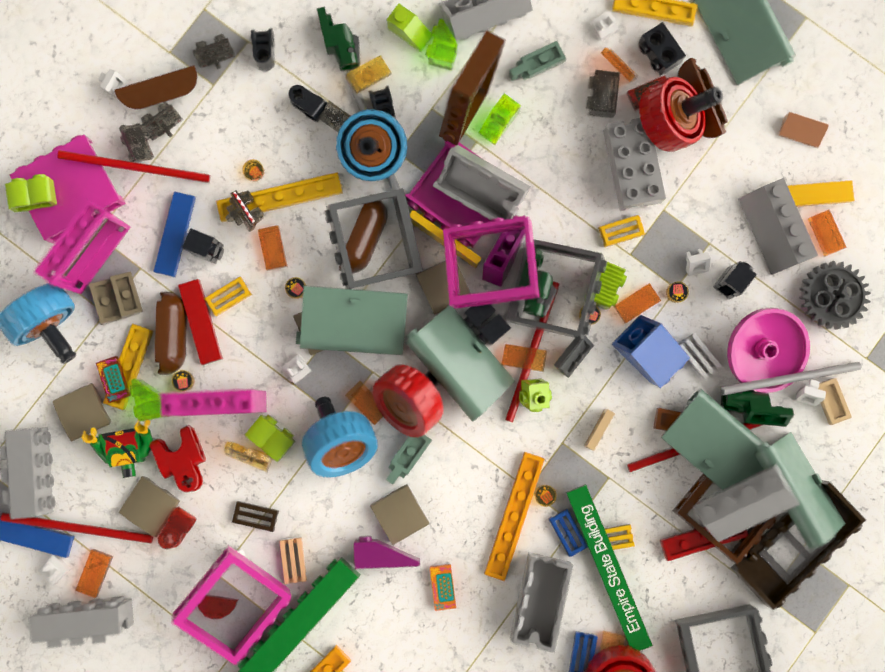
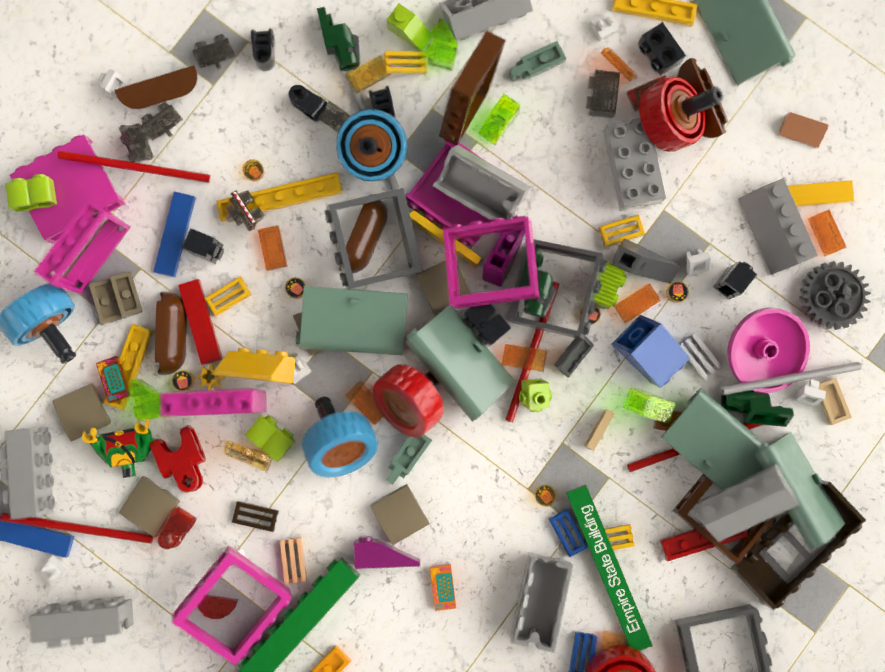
clear orange tile [75,549,113,598] -> none
light orange tile [484,452,545,581] -> none
none -> yellow gear [197,364,226,390]
none -> yellow slope [214,348,296,383]
none -> yellow tile [384,51,427,74]
none -> dark grey slope [613,238,681,284]
none -> clear neon green slope [623,388,676,423]

